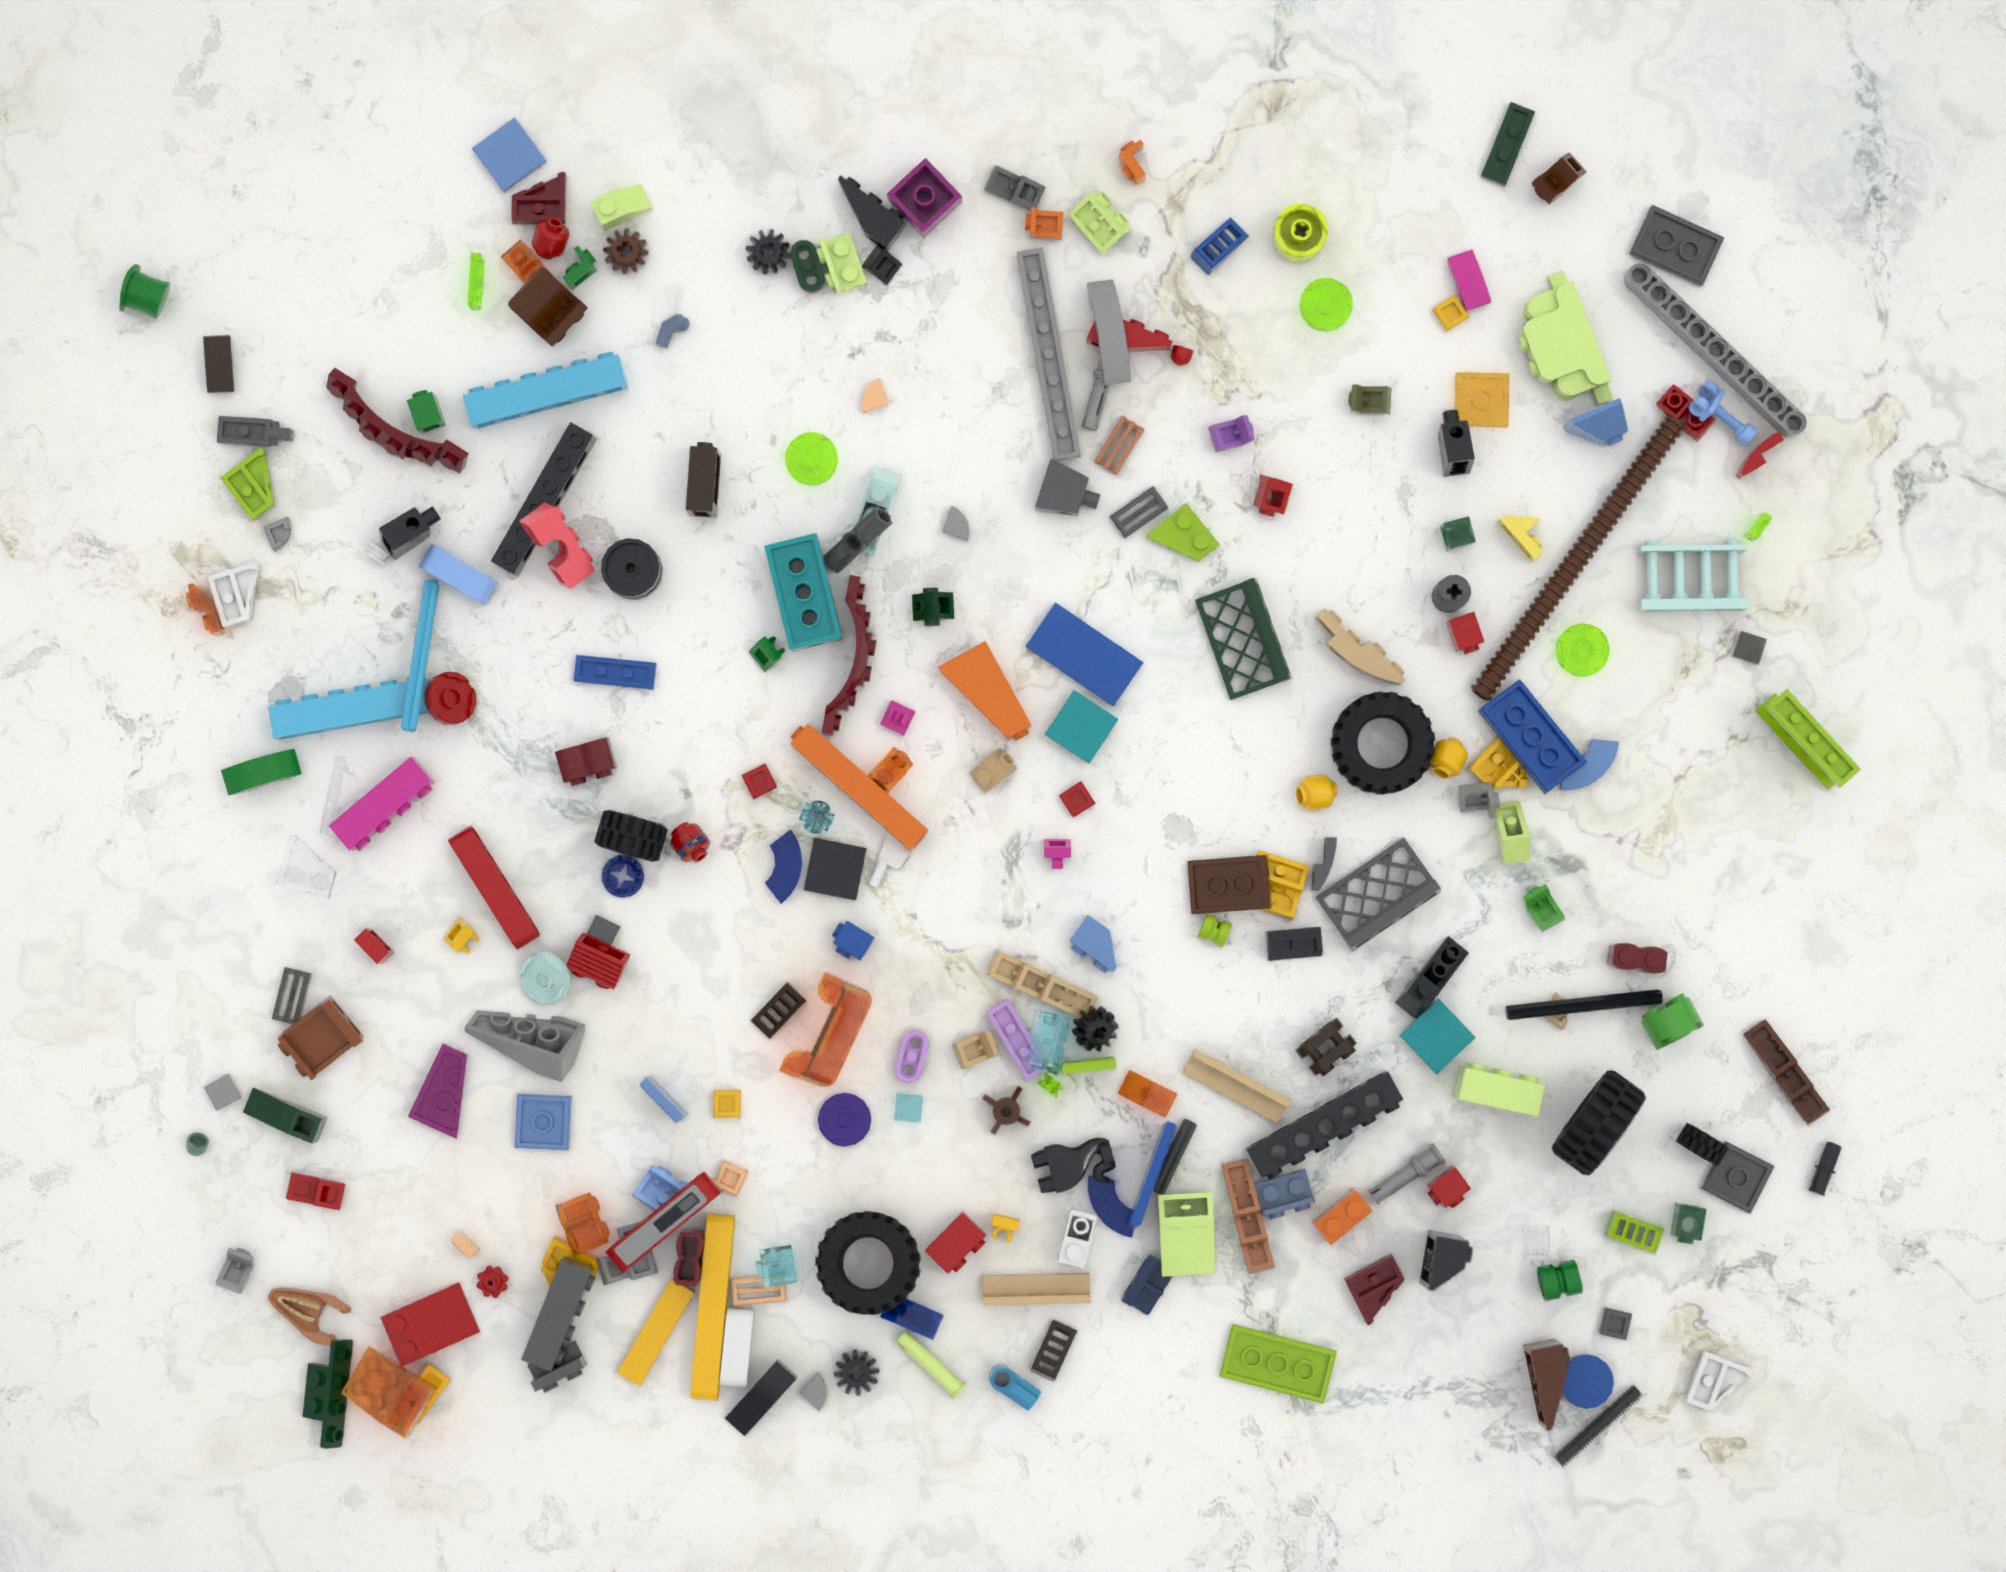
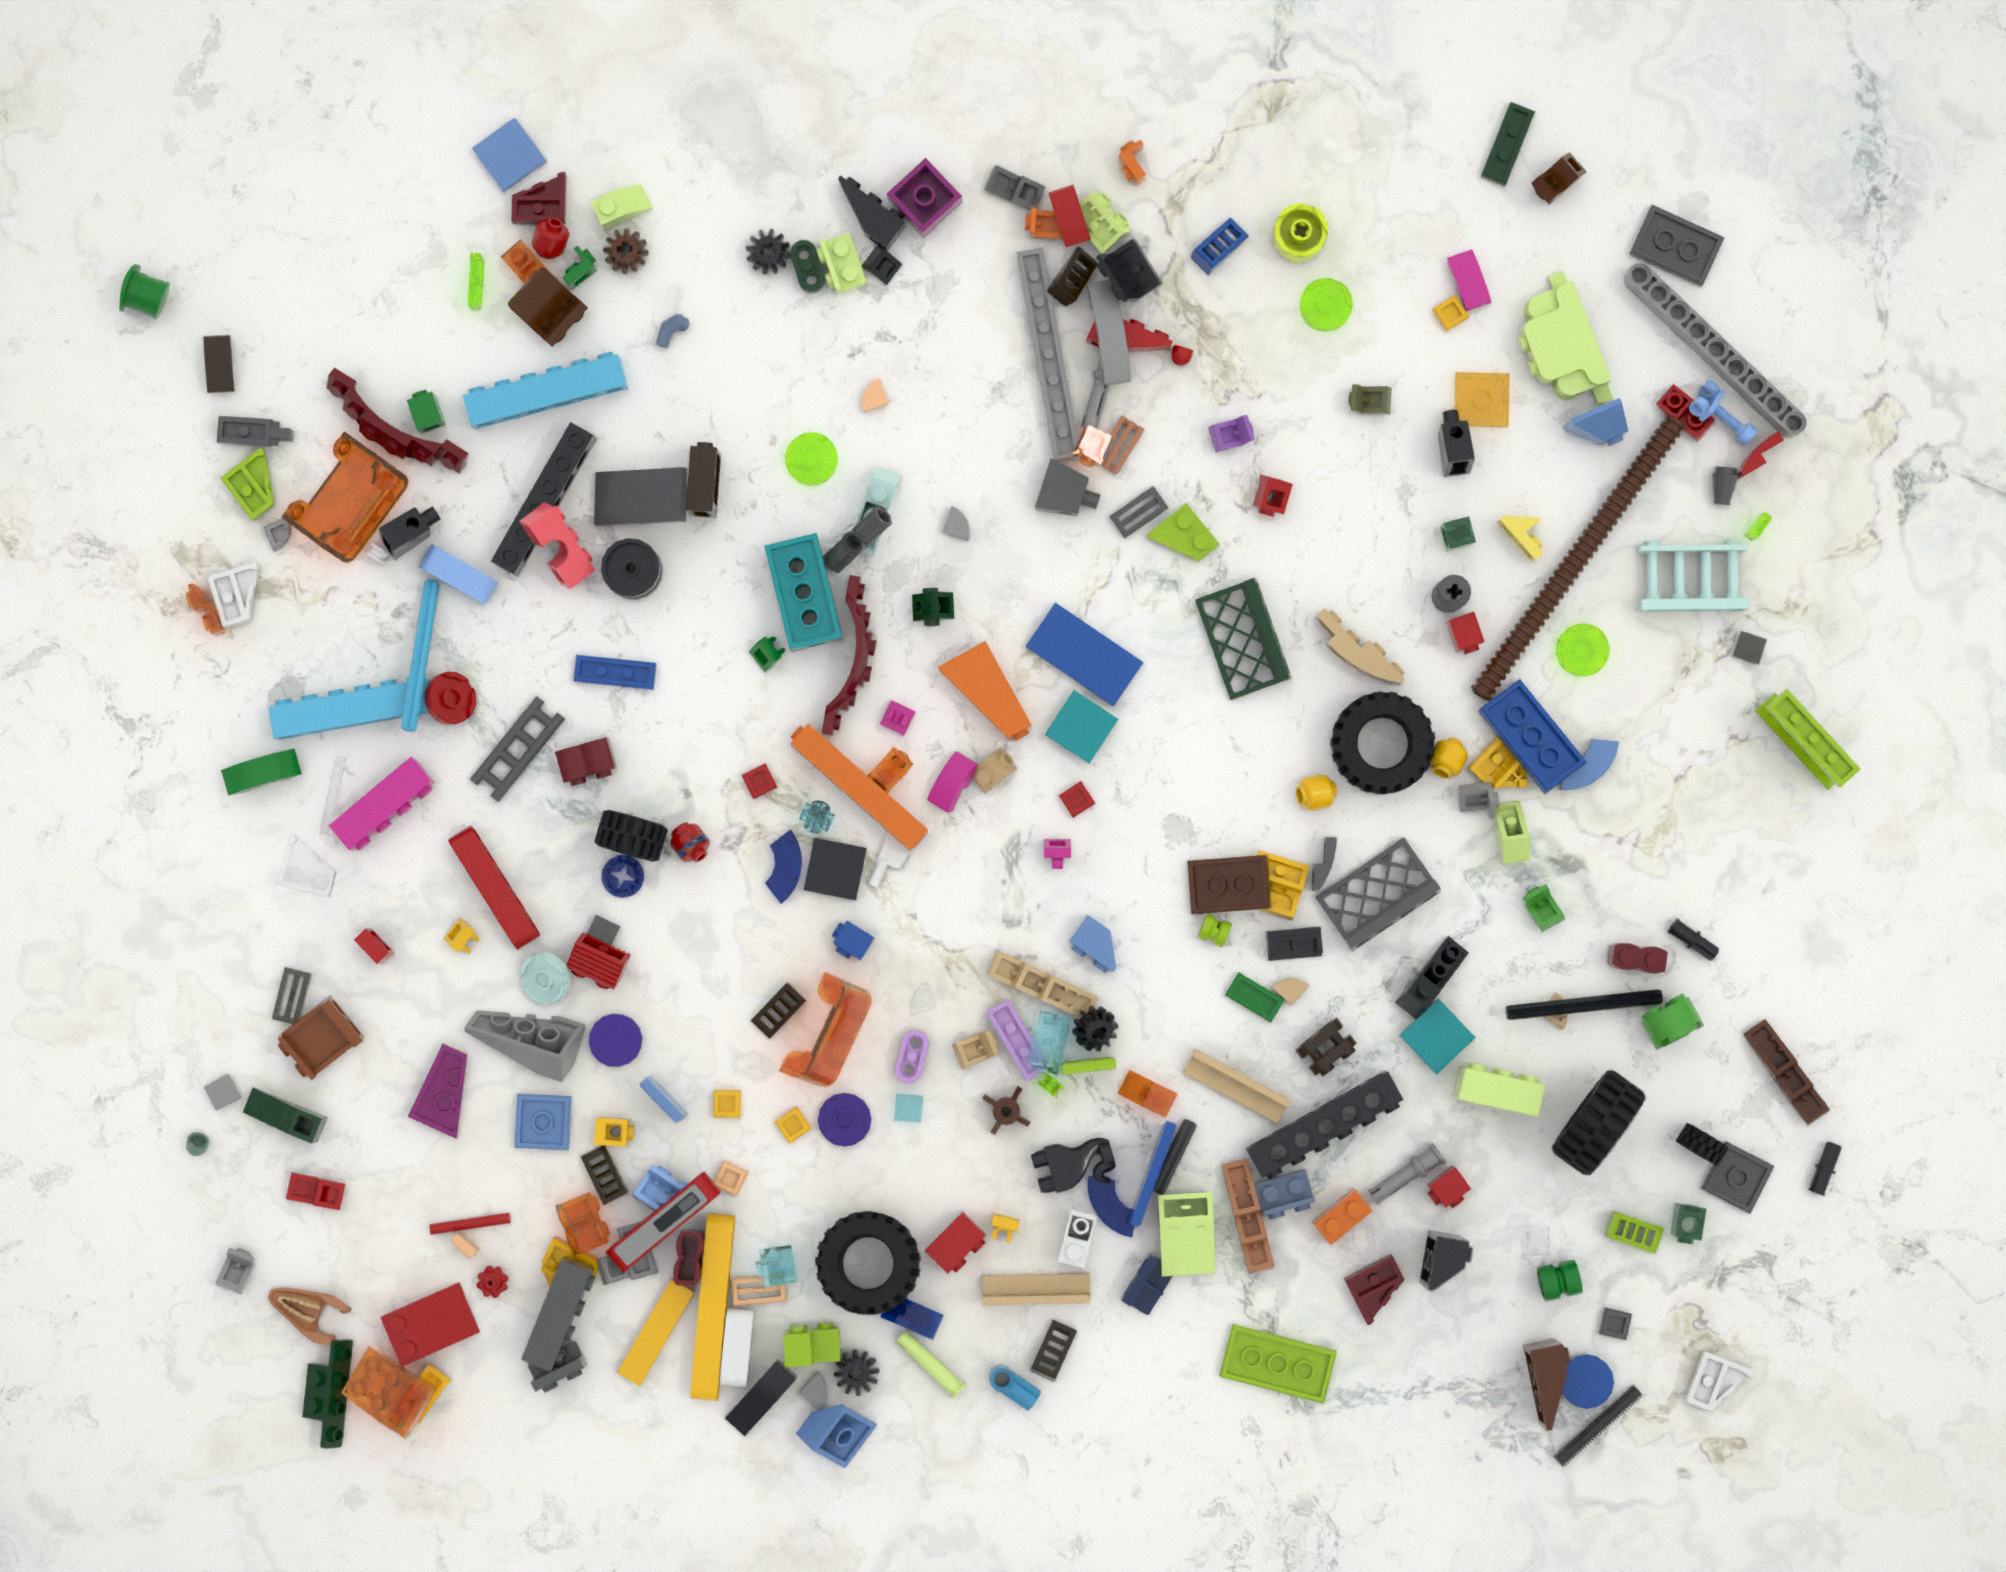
none -> clear orange windscreen [281,431,408,563]
none -> red bar [429,1212,511,1235]
none -> dark grey bar [470,696,565,802]
none -> dark brown slope [581,1145,629,1205]
none -> dark purple tile [589,1014,643,1067]
none -> dark grey tile [594,467,687,526]
none -> yellow brick [594,1117,635,1147]
none -> yellow tile [775,1106,812,1144]
none -> lime brick [783,1322,842,1367]
none -> medium blue slope [796,1404,877,1468]
none -> dark pink slope [927,751,978,813]
none -> dark brown slope [1047,246,1098,307]
none -> red slope [1048,184,1091,248]
none -> clear orange bracket [1073,425,1112,468]
none -> black bracket [1096,239,1163,302]
none -> green tile [1225,972,1284,1023]
none -> tan tile [1271,978,1309,1005]
none -> black axle [1667,918,1719,961]
none -> dark grey cone [1712,466,1739,505]

